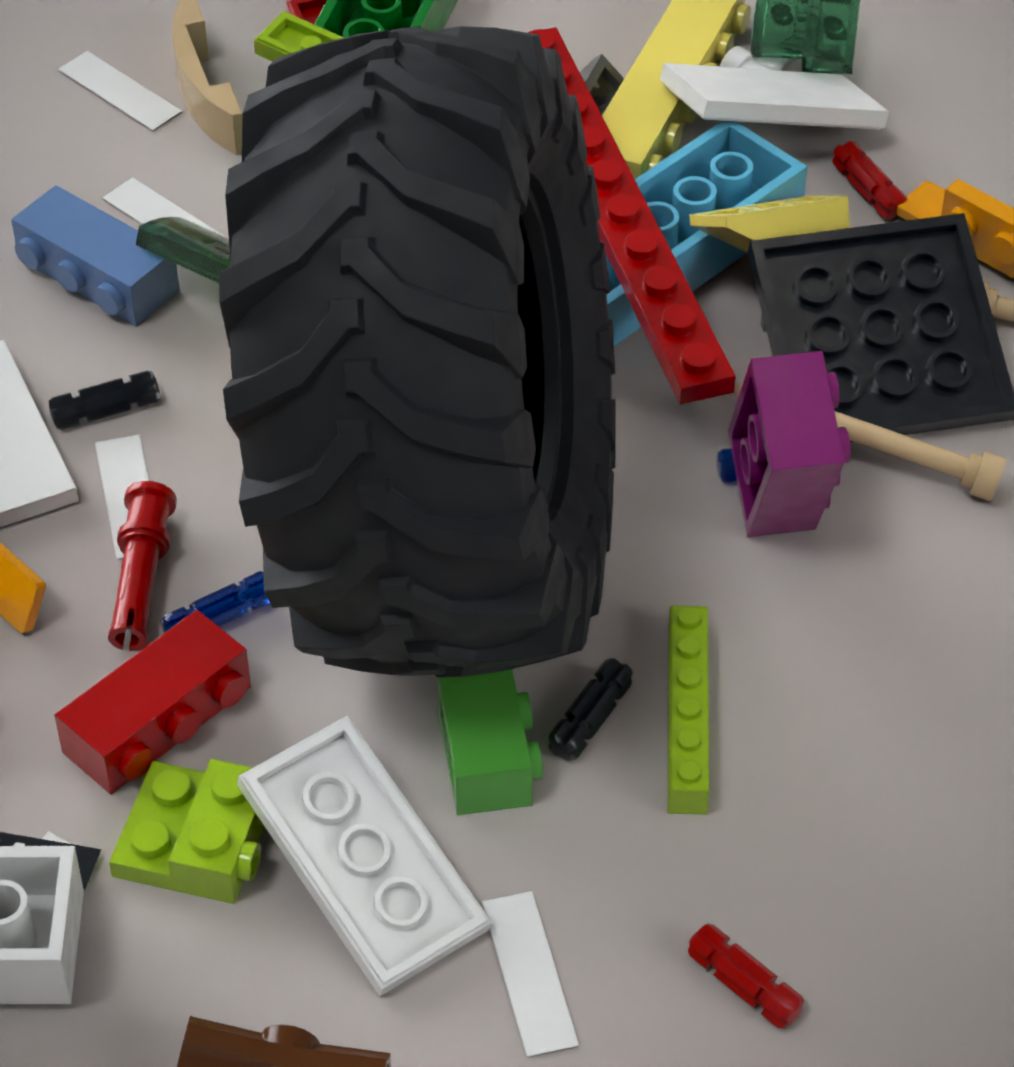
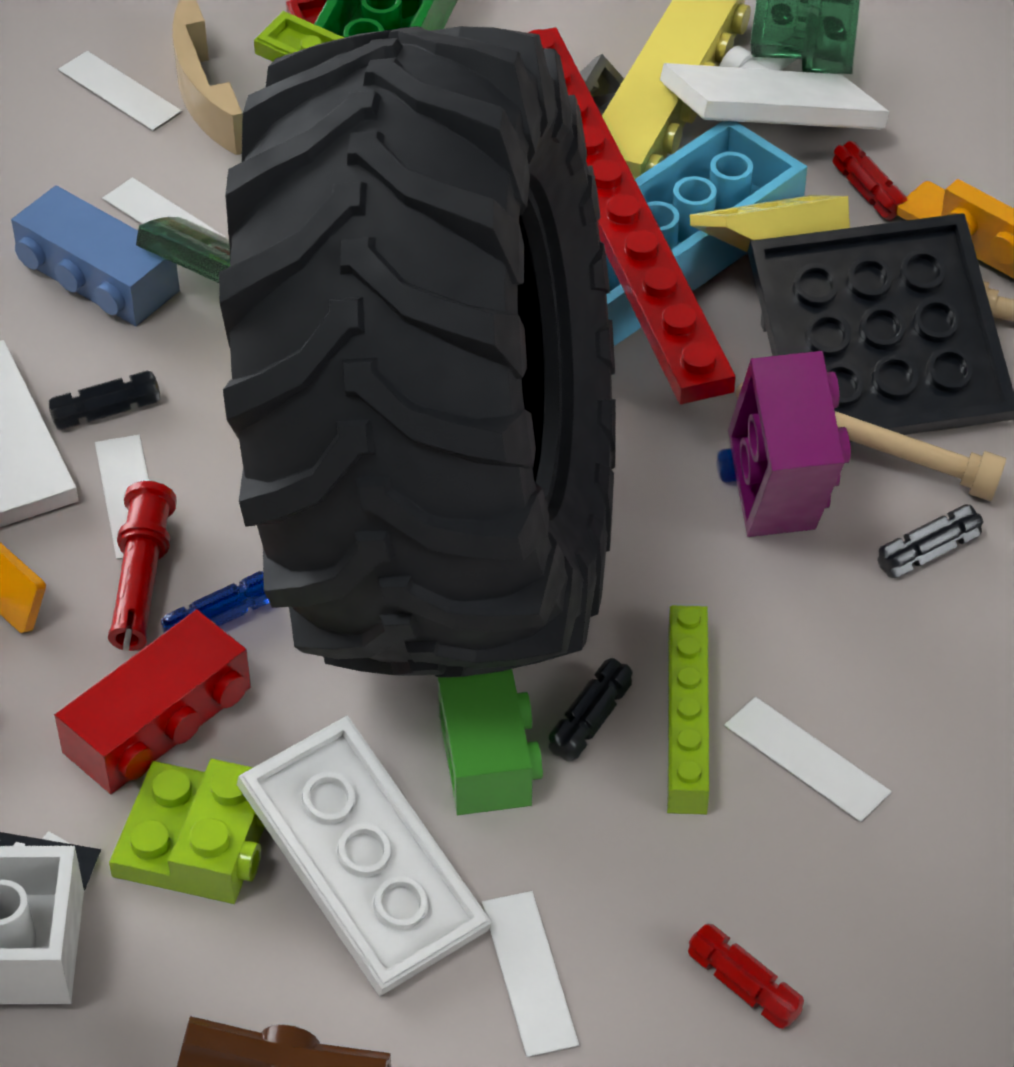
none -> white sticker [724,696,892,822]
none -> black axle [877,504,984,578]

